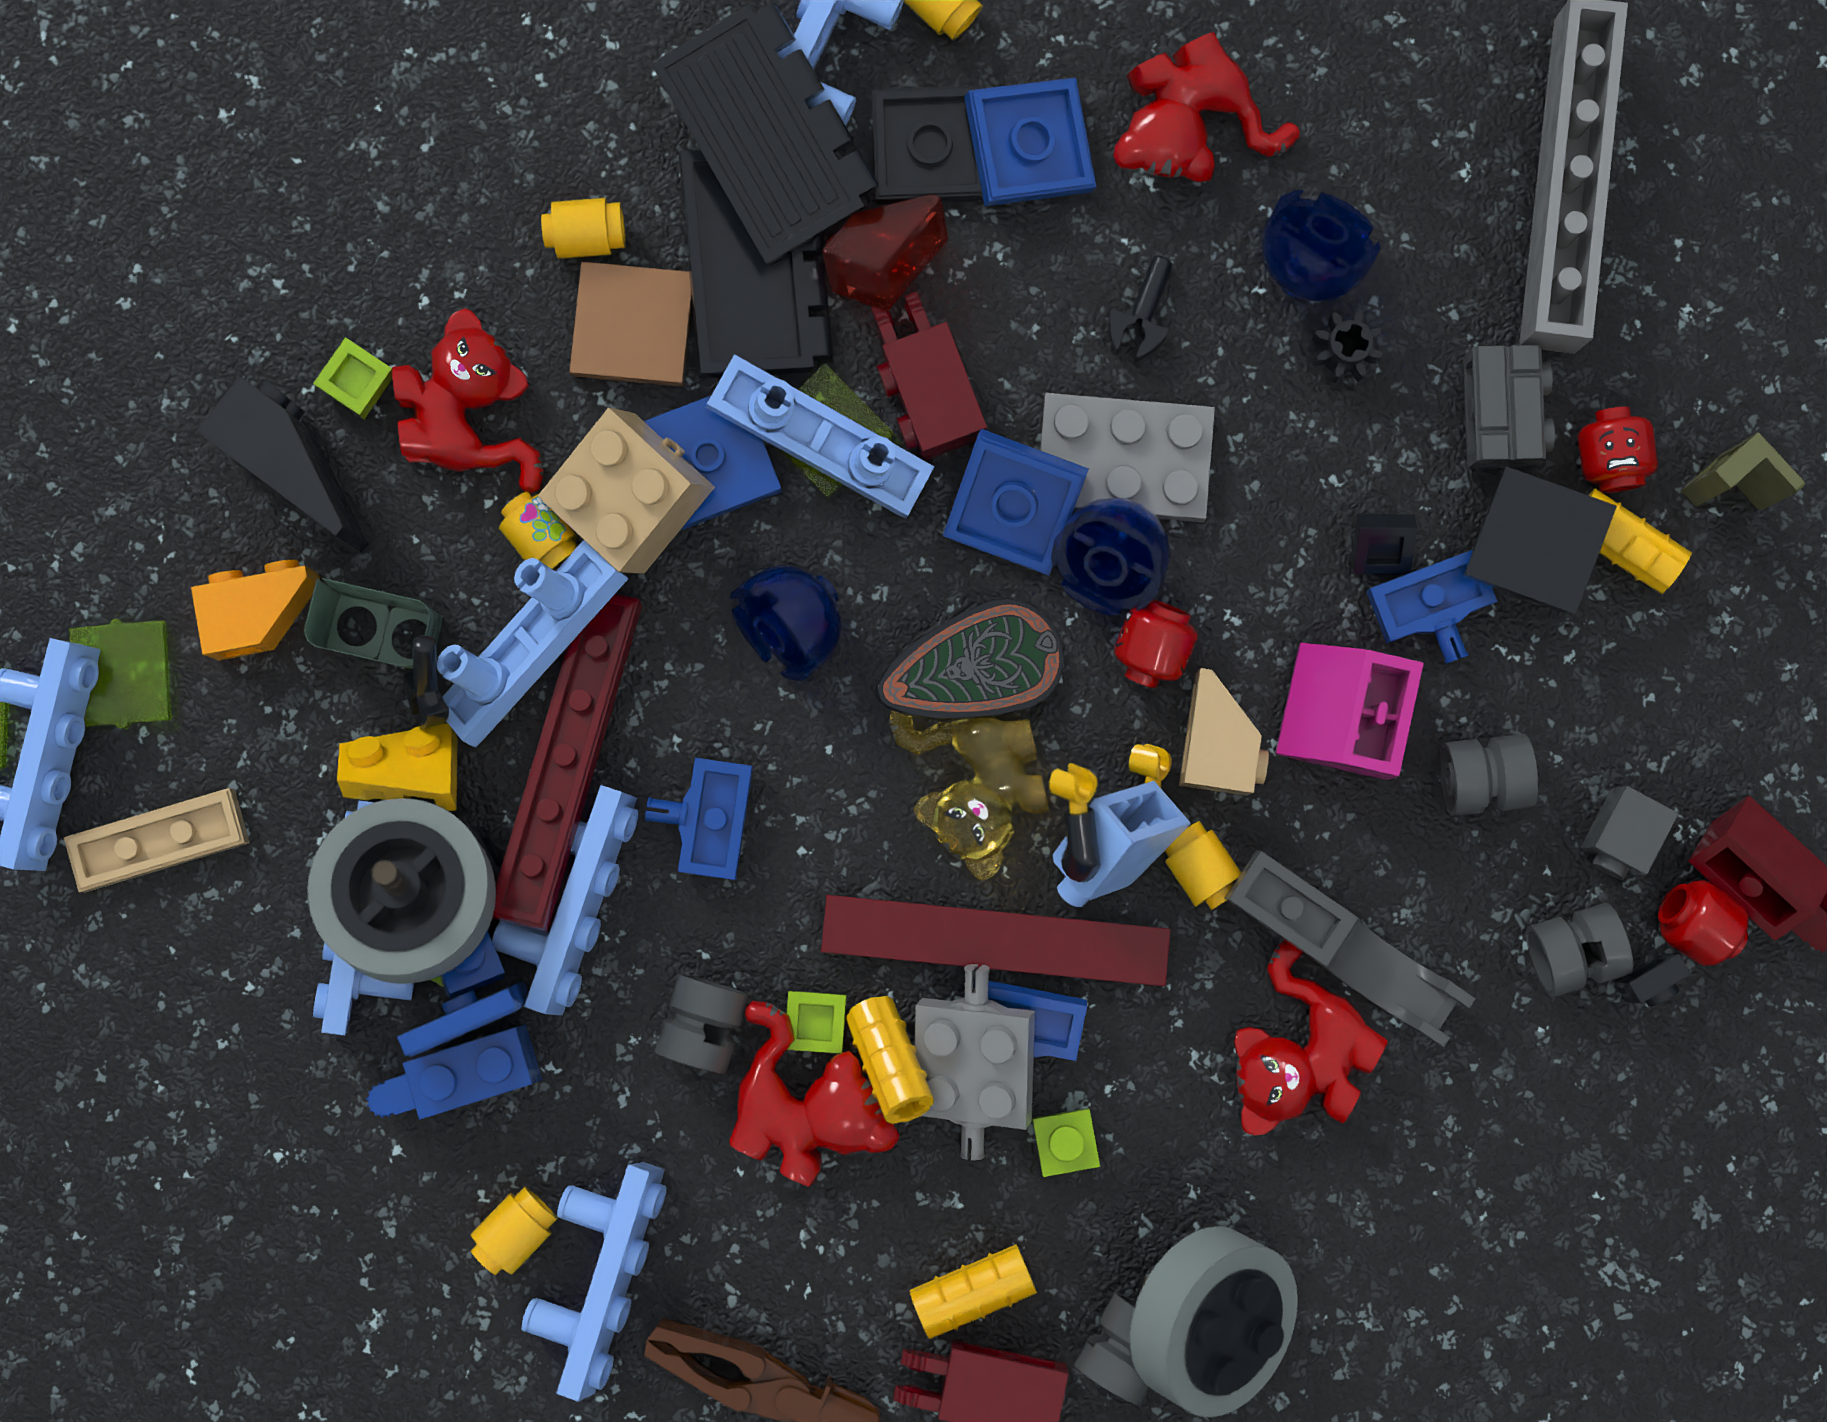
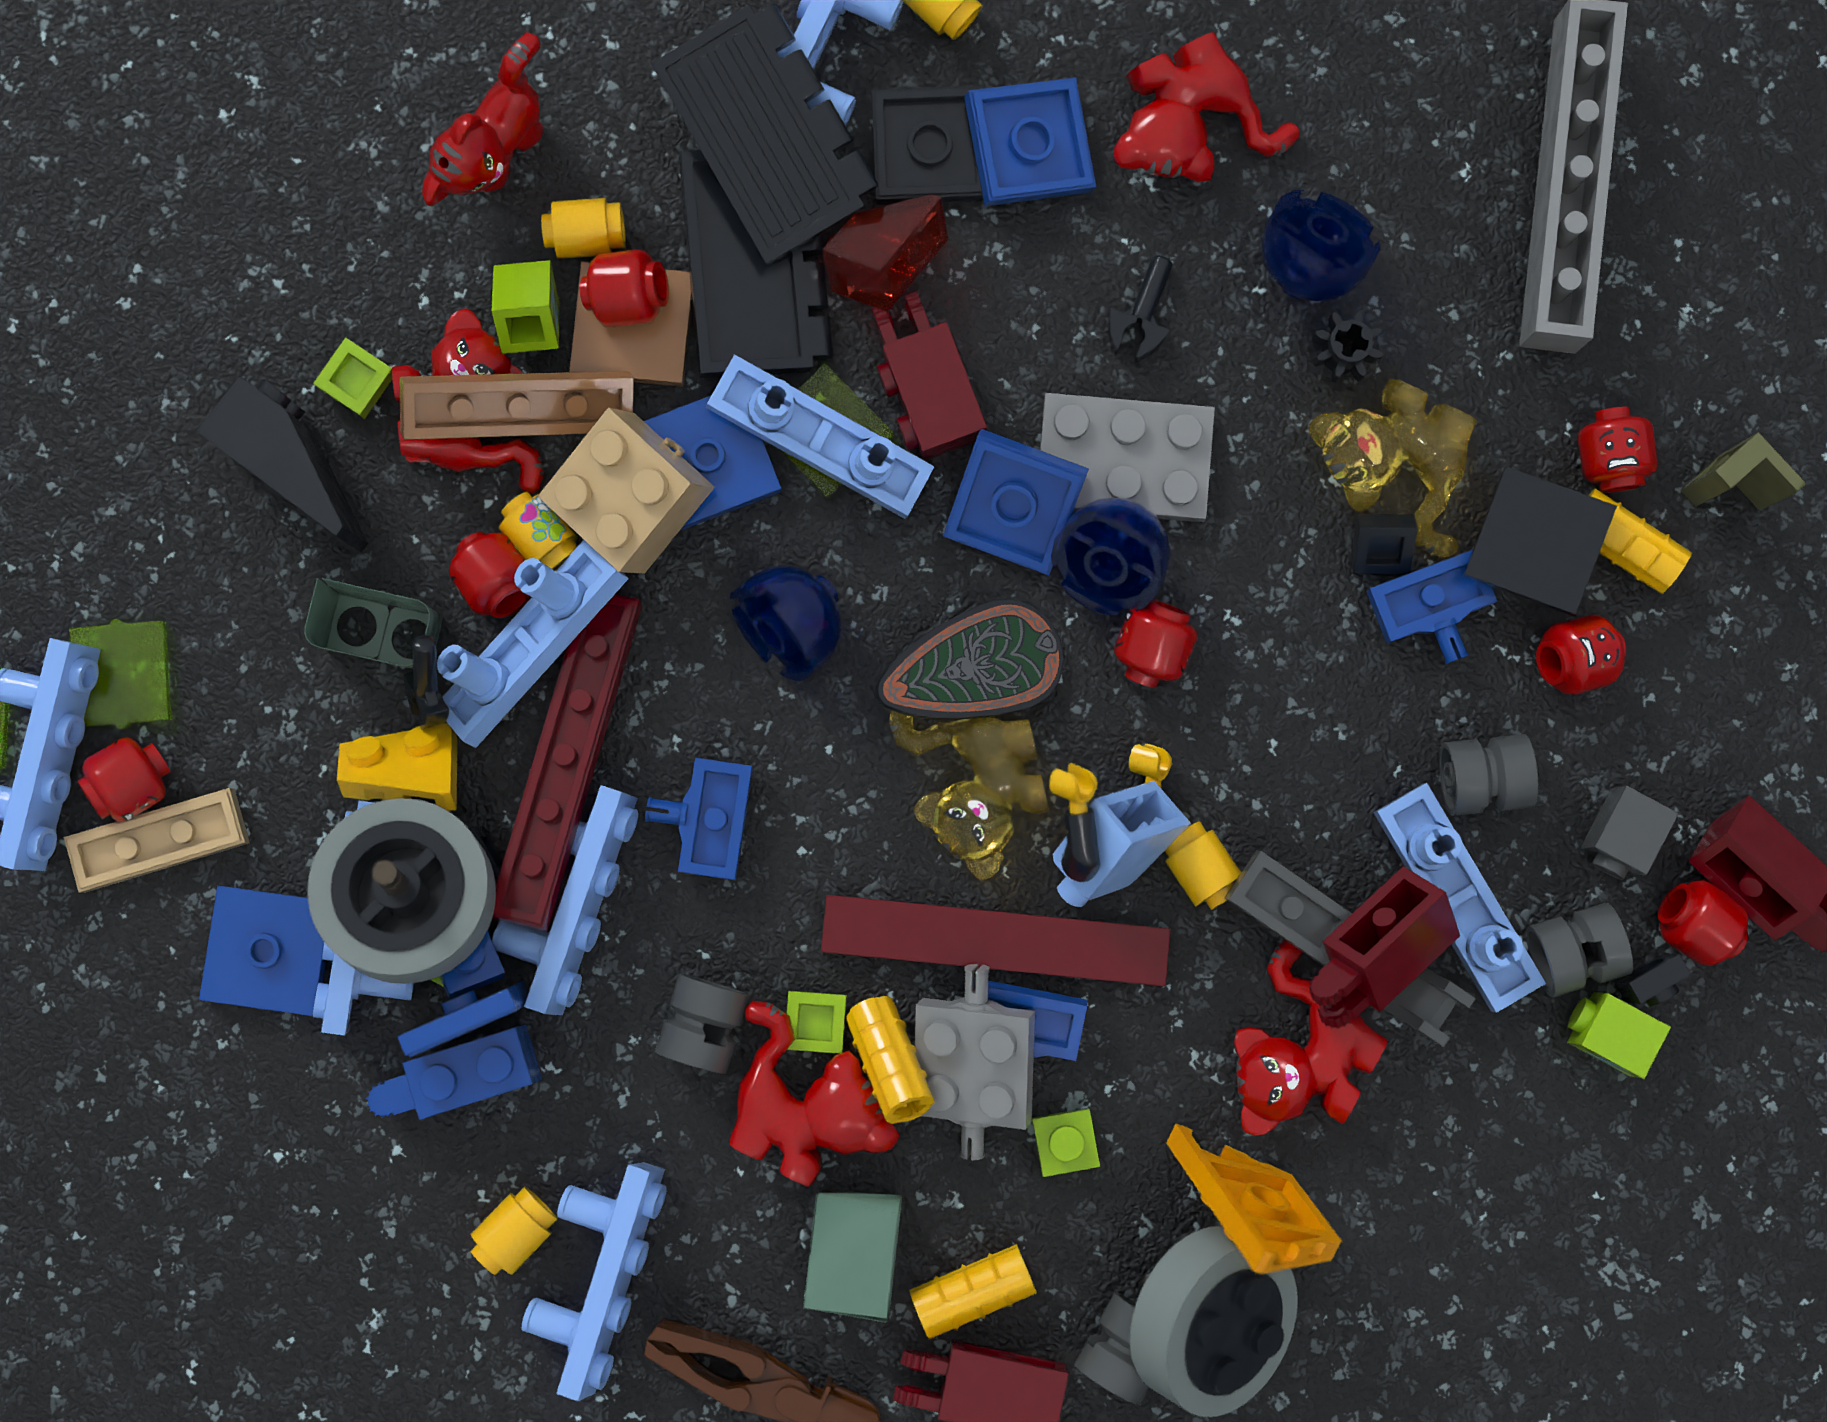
light orange slope [191,560,319,661] -> none
tan slope [1179,668,1269,796] -> none
dark pink slope [1275,643,1424,780] -> none
dark grey brick [1463,345,1555,470] -> none
none -> red head [77,737,170,822]
none -> blue plate [199,885,326,1016]
none -> medium nougat plate [400,371,634,440]
none -> red animal [422,32,543,206]
none -> red head [449,532,530,618]
none -> lime brick [491,260,560,354]
none -> red head [579,249,669,327]
none -> sand green piece [804,1189,902,1323]
none -> light orange wing [1166,1124,1342,1274]
none -> clear yellow animal [1309,379,1477,557]
none -> dark red hinge [1309,866,1460,1029]
none -> light blue plate [1373,783,1546,1013]
none -> red head [1536,615,1626,695]
none -> lime brick [1567,992,1671,1079]

